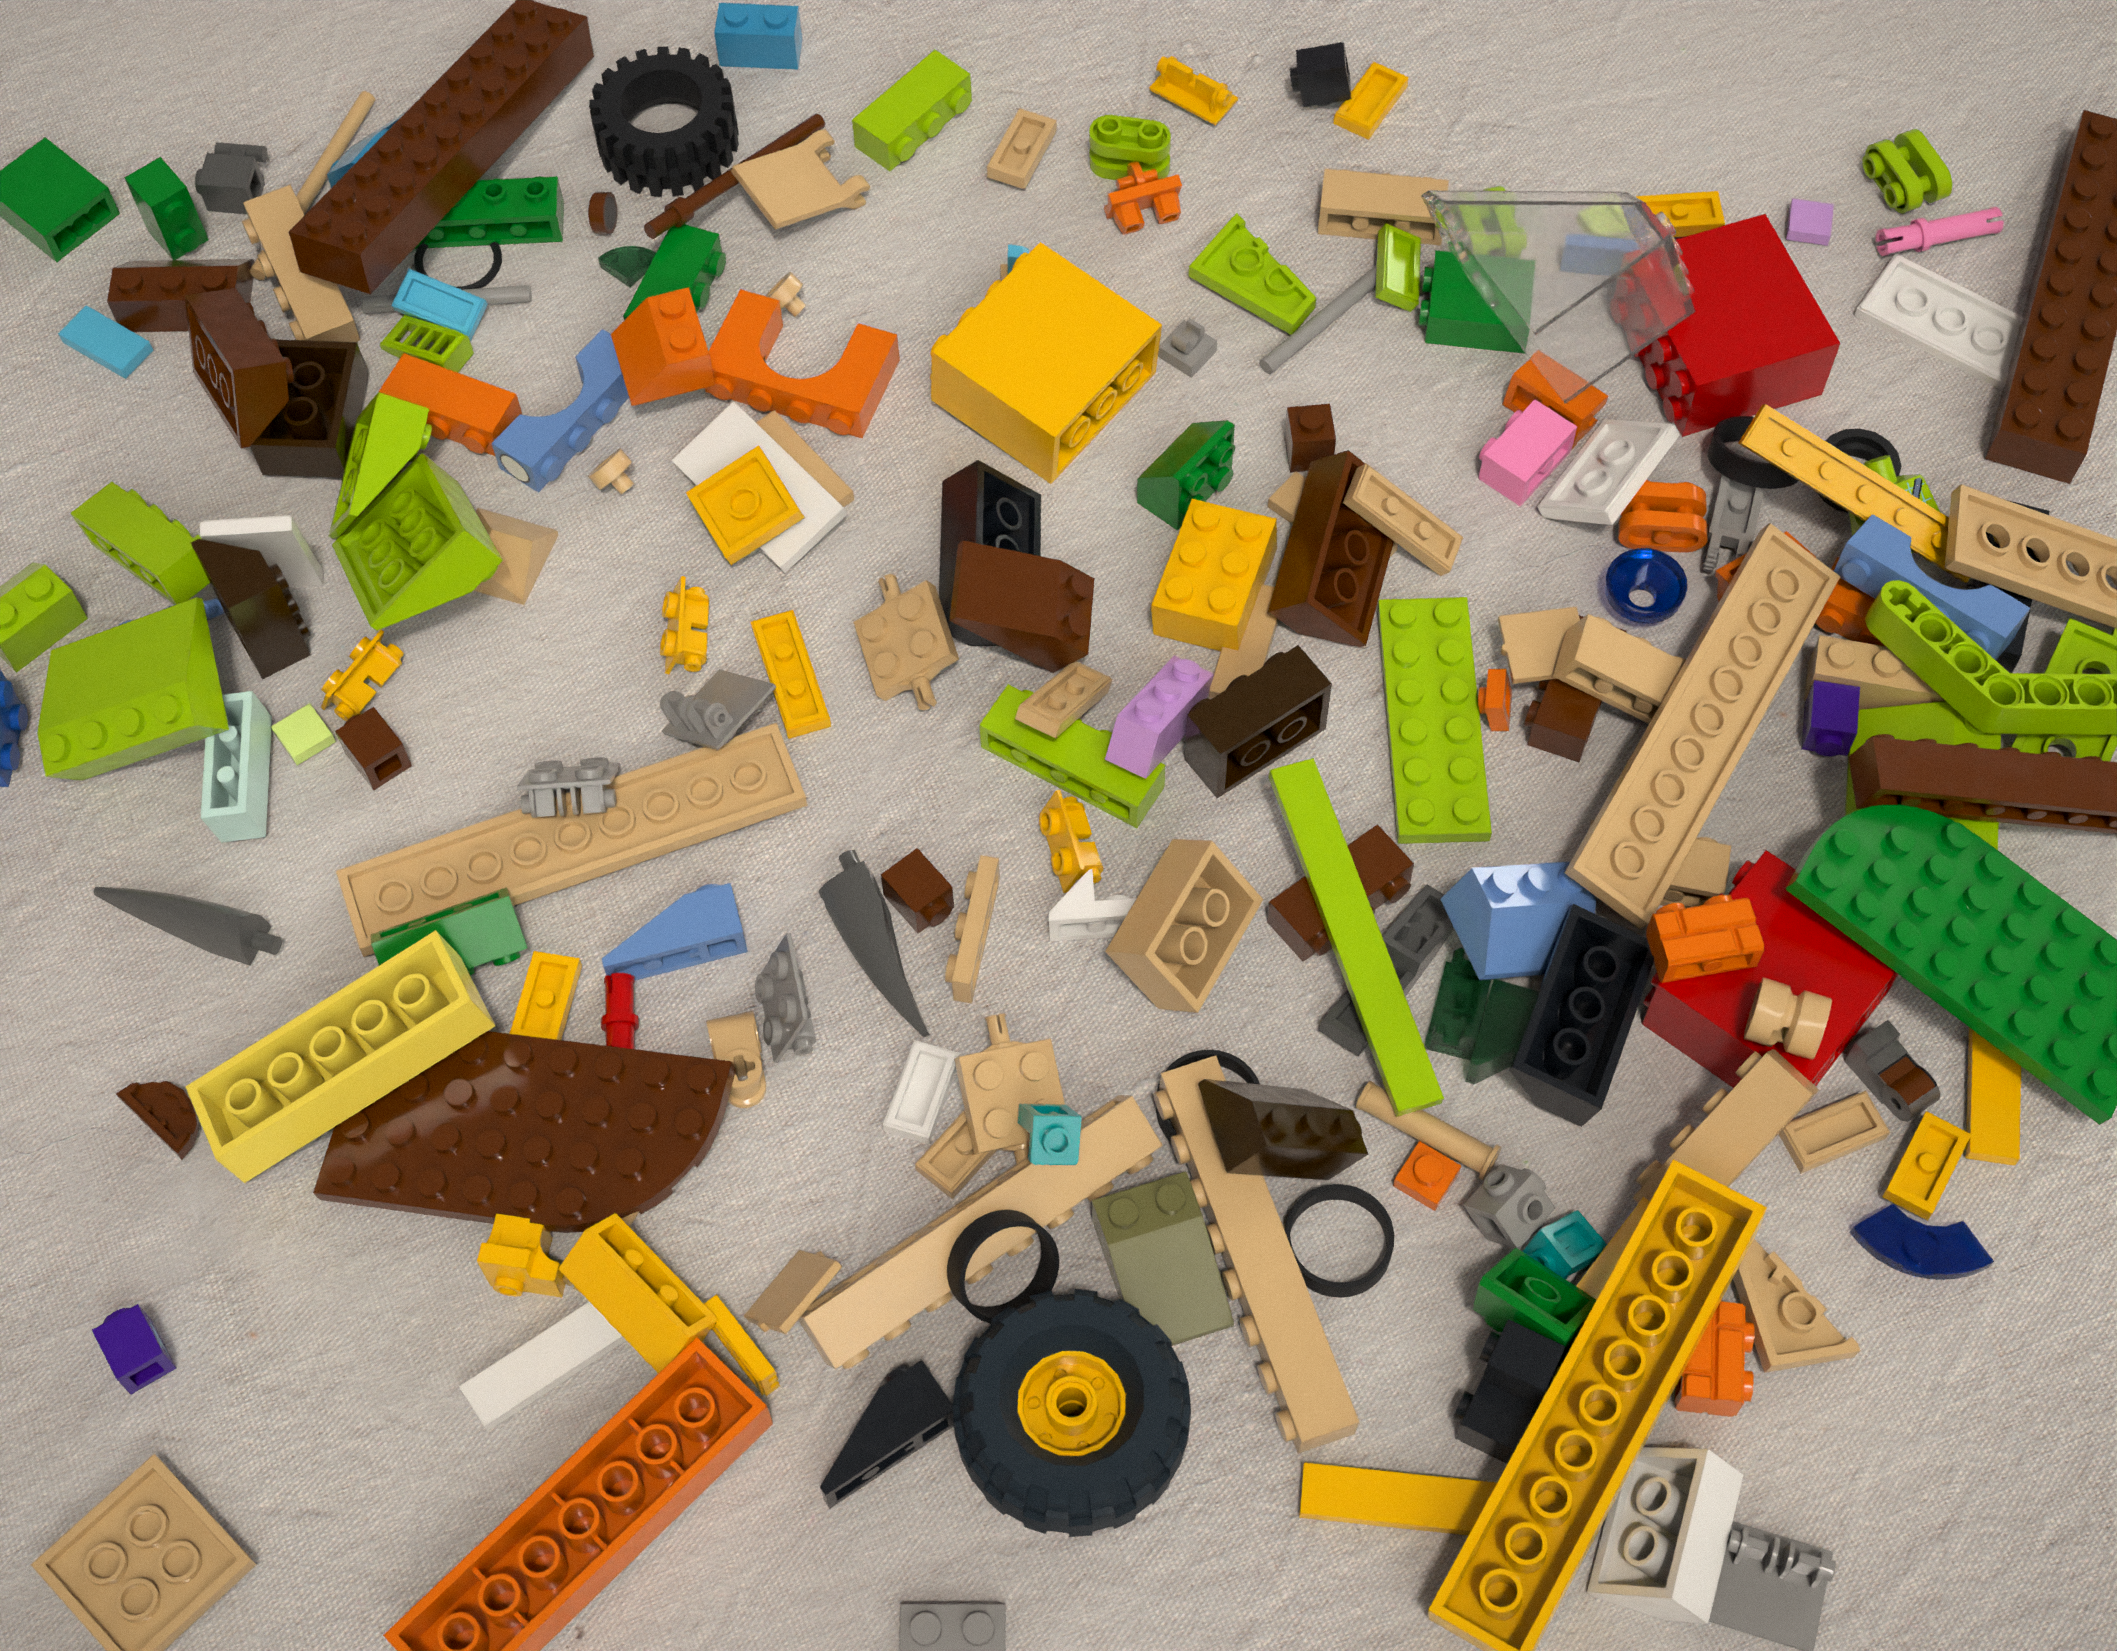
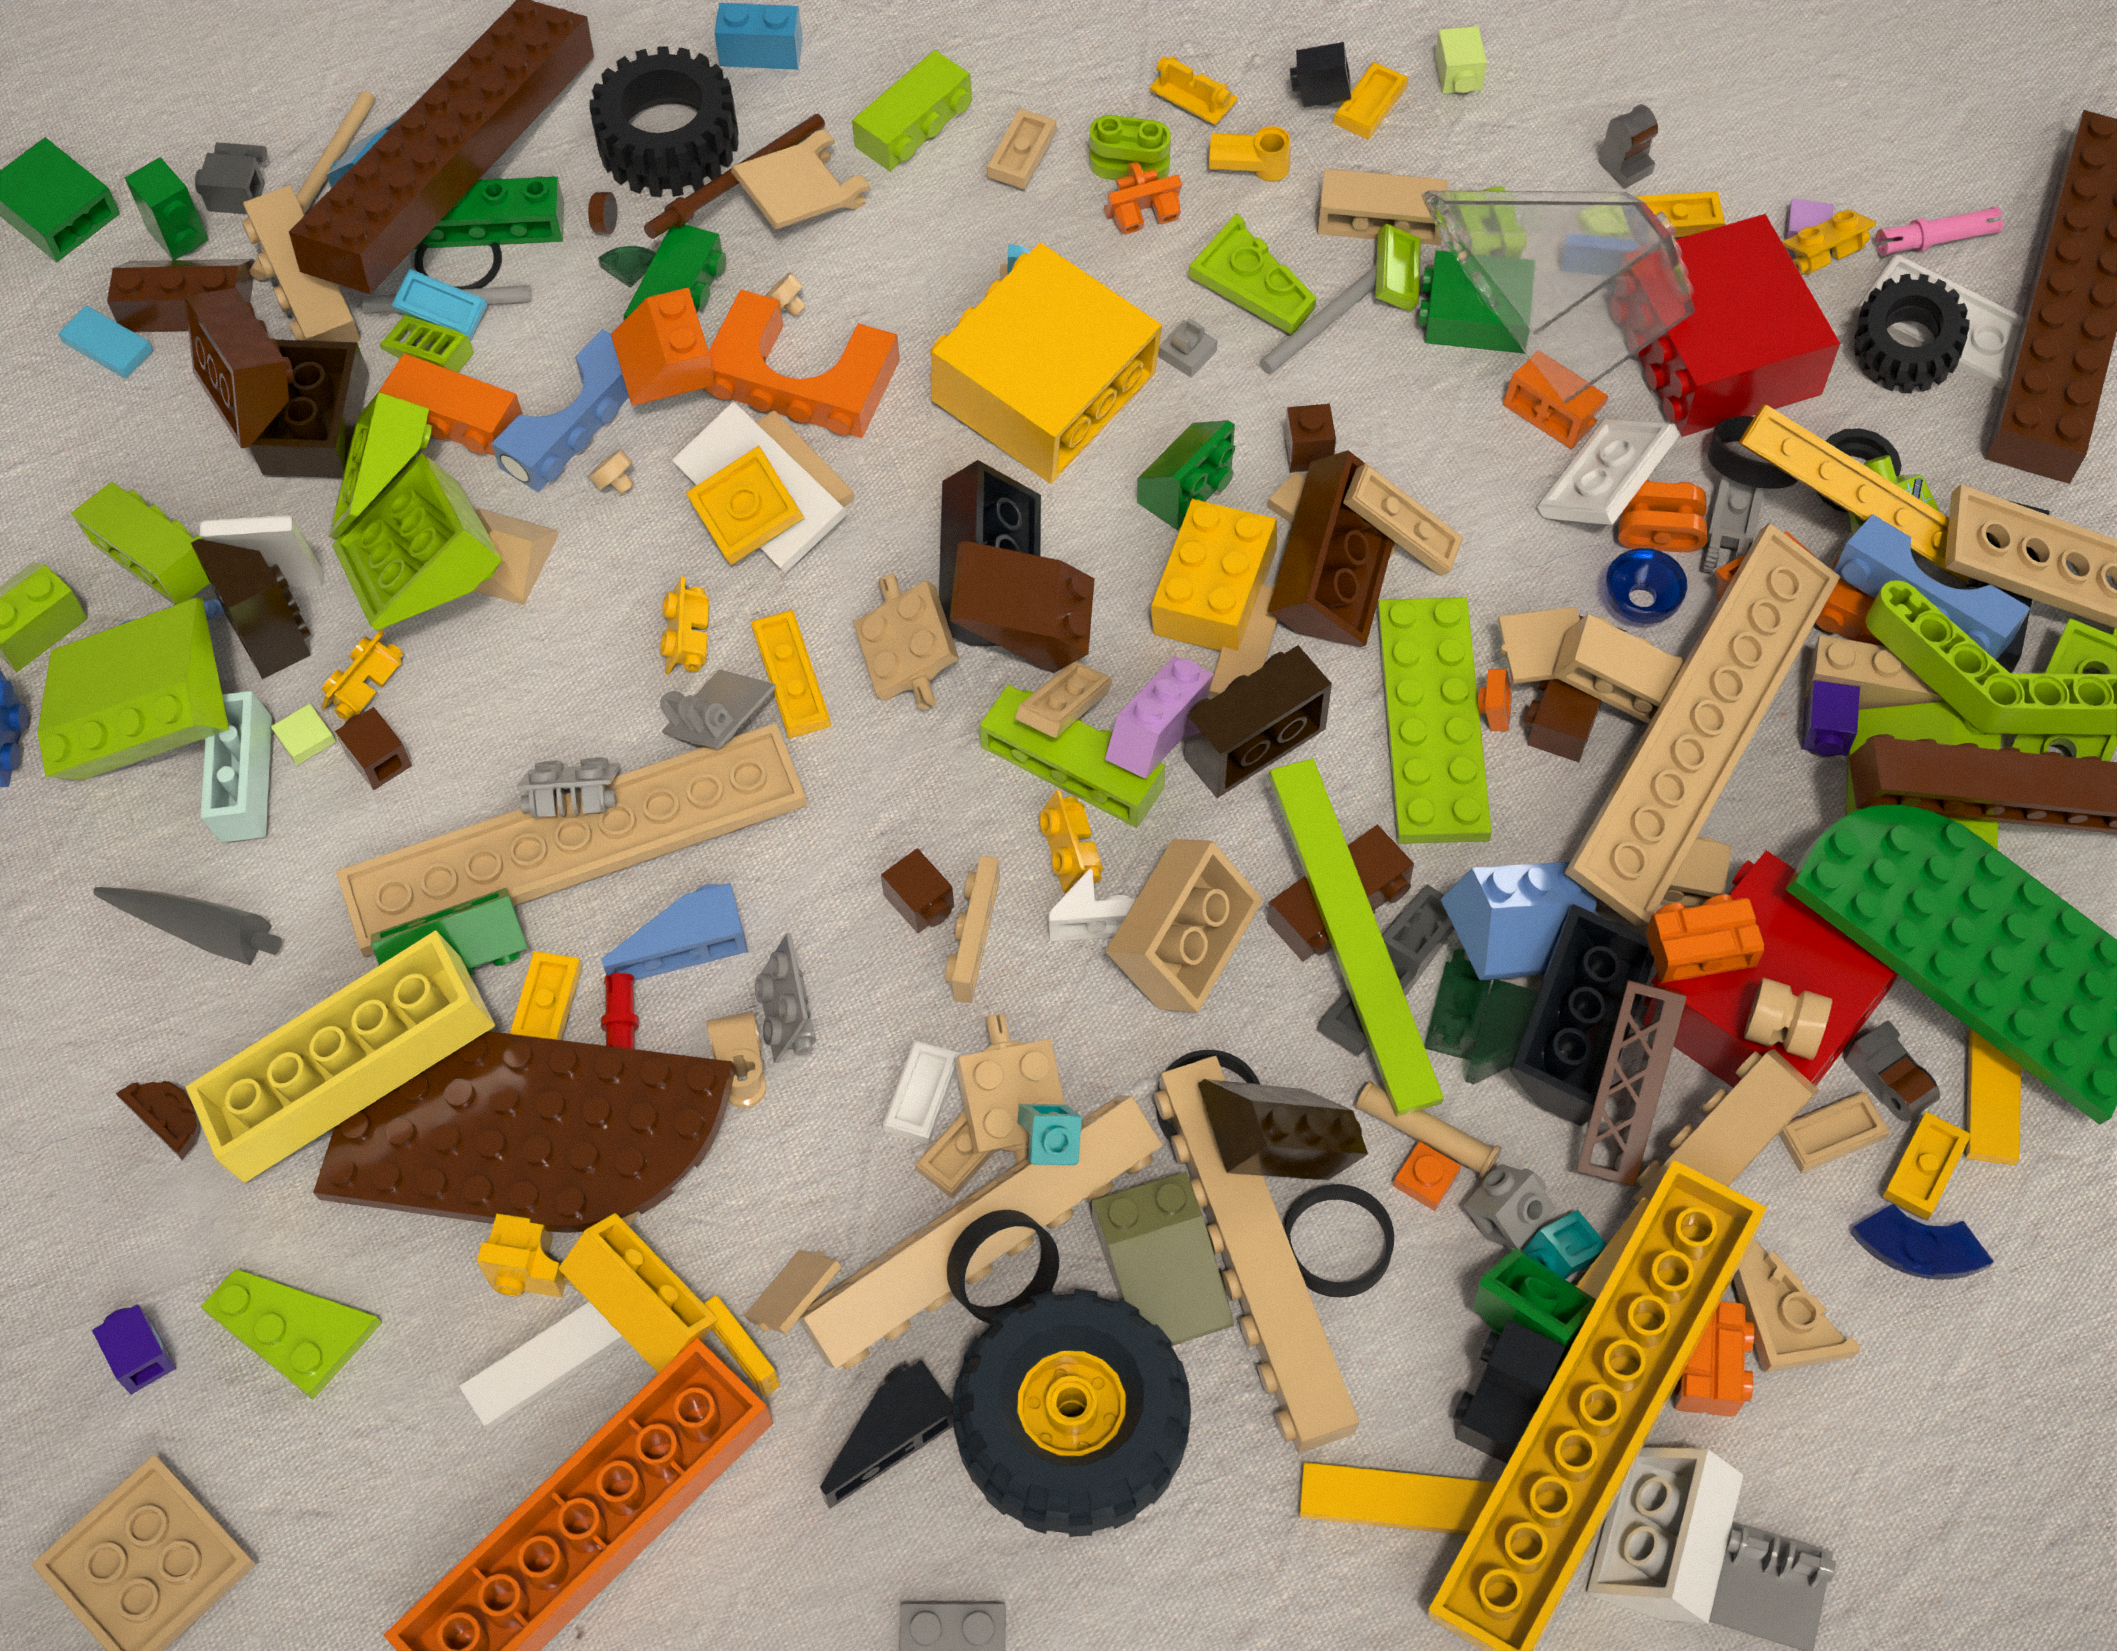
dark grey piece [819,850,930,1037] -> none
bright pink brick [1478,400,1577,506] -> none
lime brick [1862,129,1952,214] -> none
none -> lime wing [200,1269,382,1400]
none -> yellow piece [1209,126,1290,182]
none -> yellowish green brick [1435,26,1487,94]
none -> reddish brown fence [1576,979,1687,1187]
none -> flat silver leg [1599,104,1658,189]
none -> yellow hinge [1782,210,1876,275]
none -> black tyre [1854,274,1970,393]

